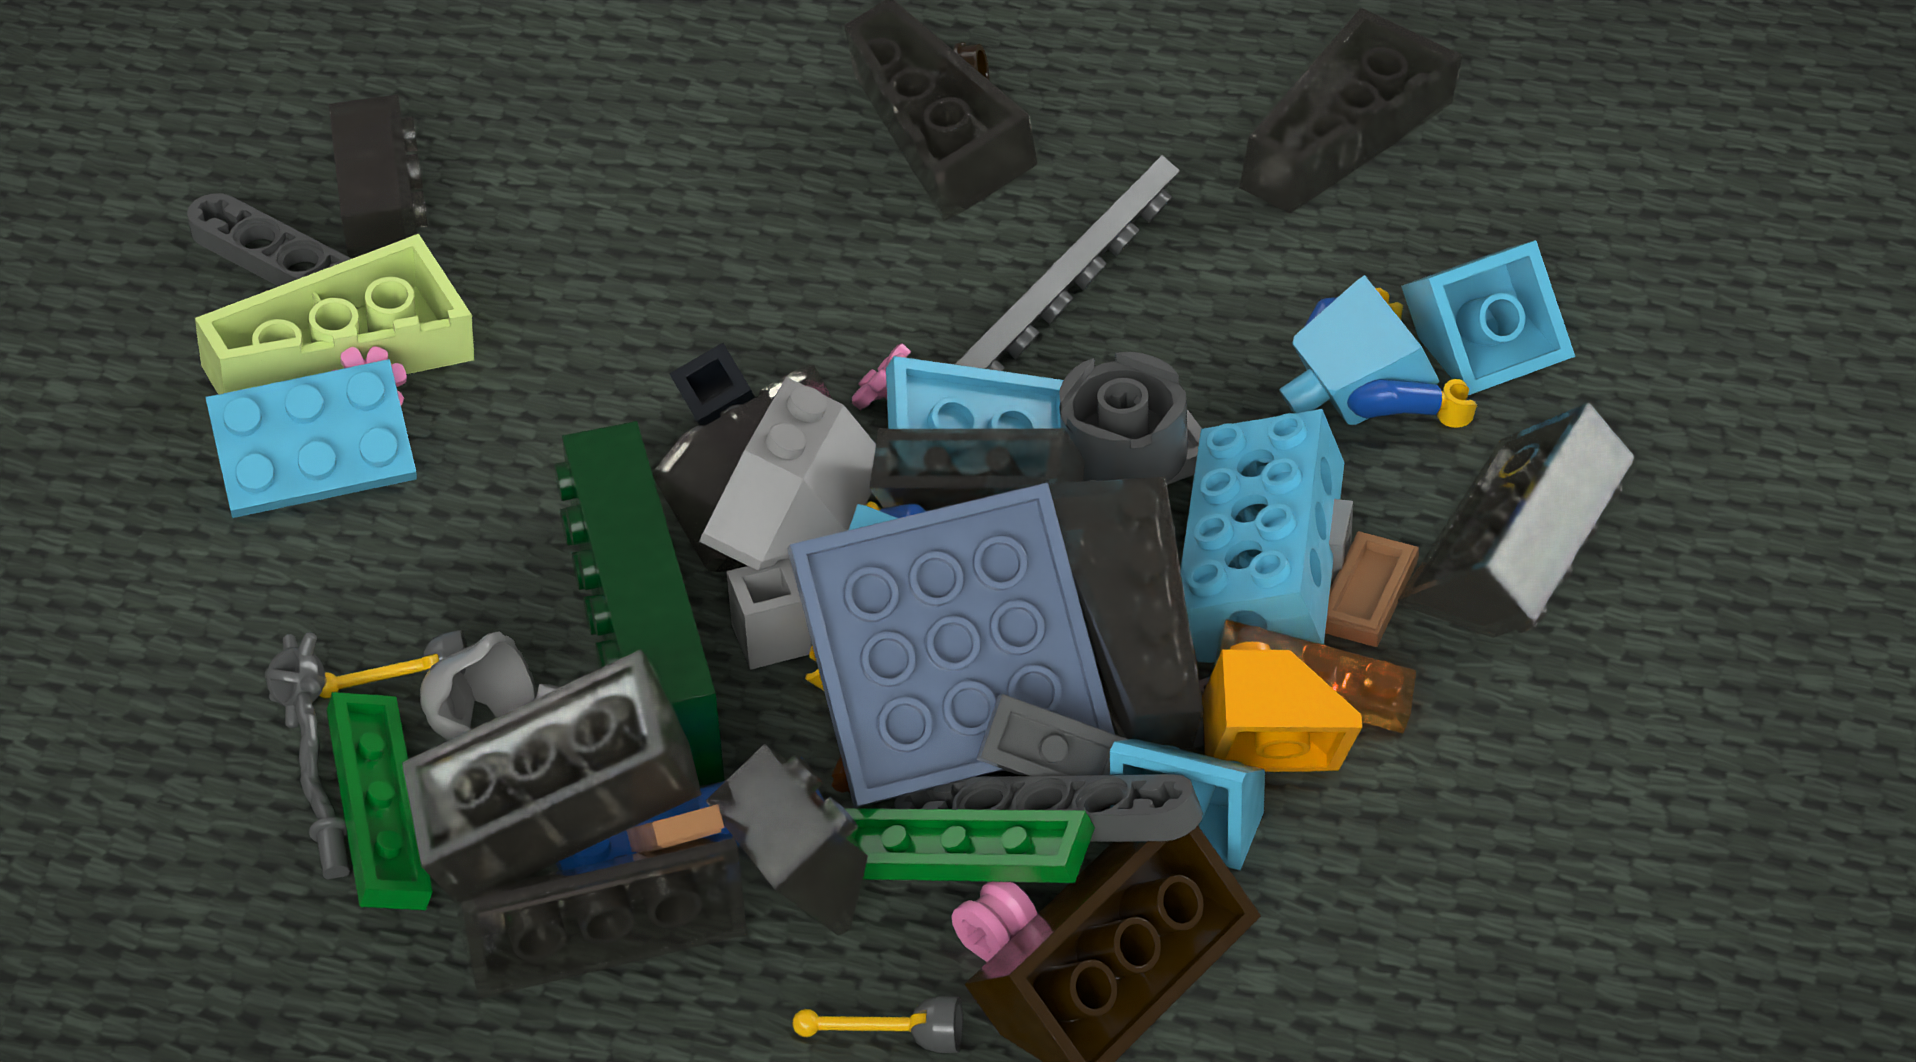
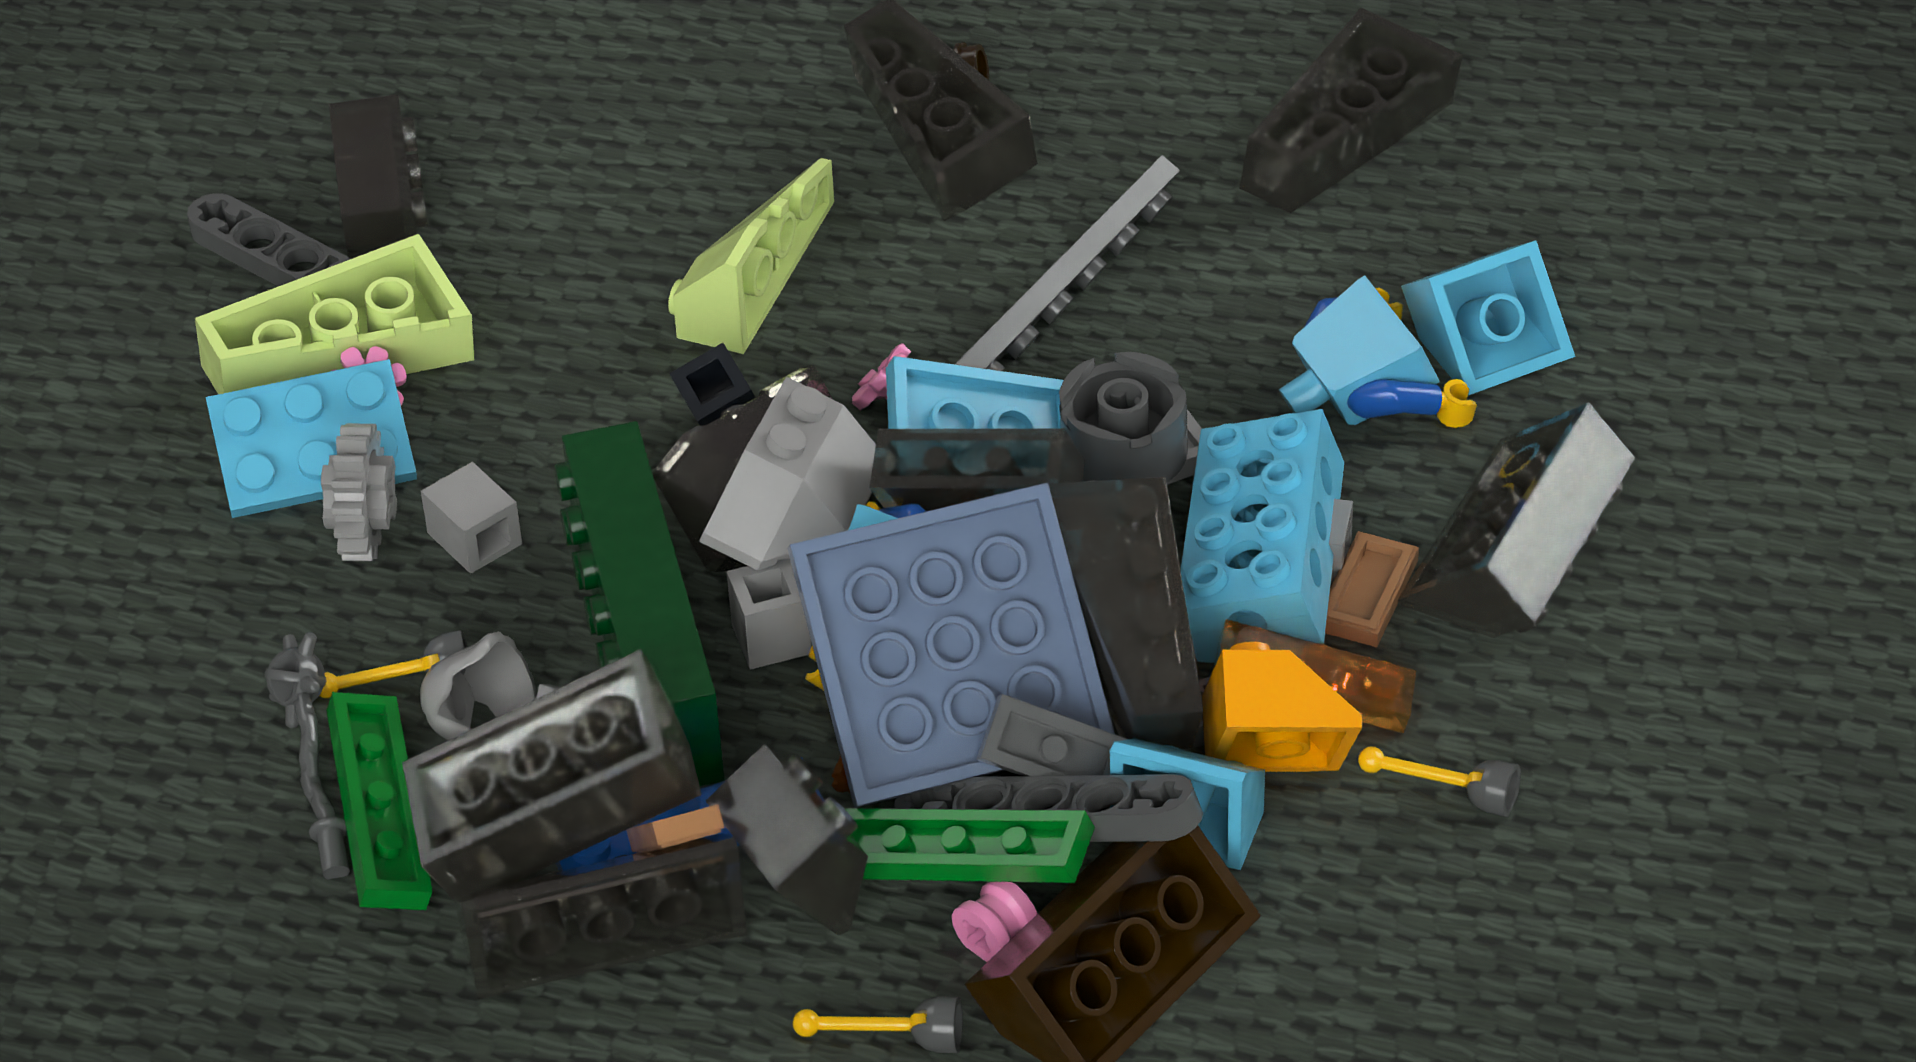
none -> light grey gear [321,423,397,561]
none -> light grey brick [421,462,522,574]
none -> yellowish green wedge [668,158,834,354]
none -> hinge [1358,746,1521,817]

